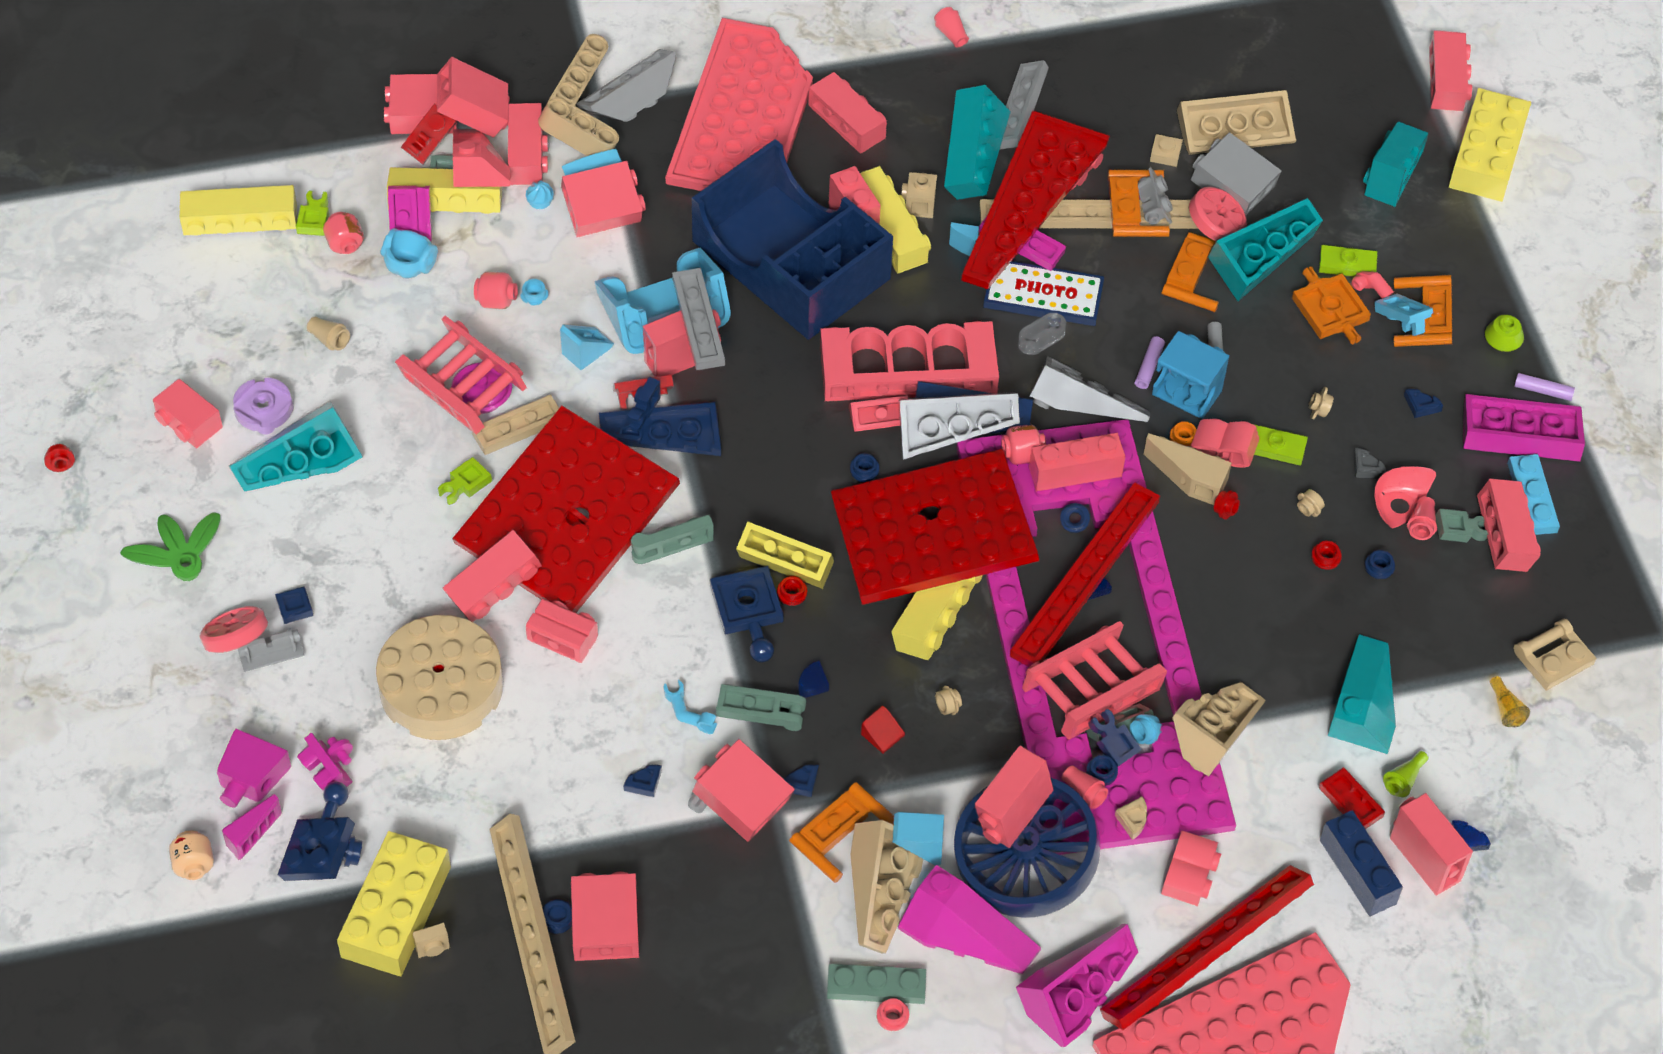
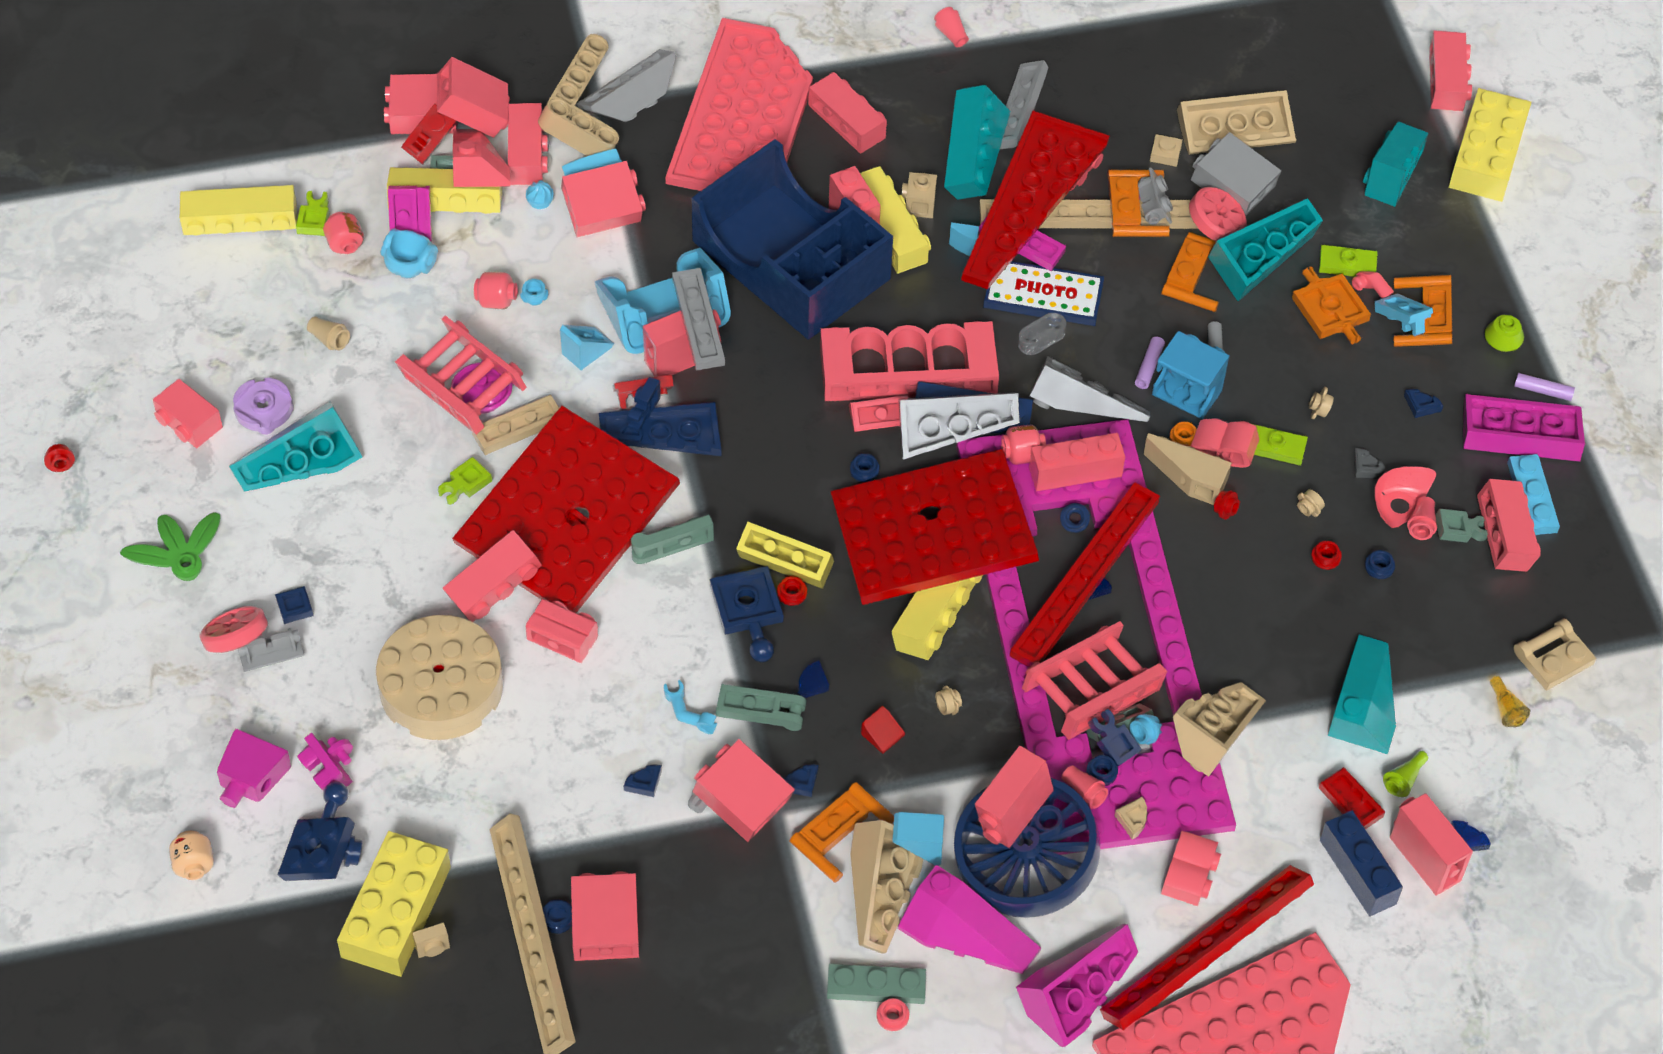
dark pink slope [222,794,282,860] -> none

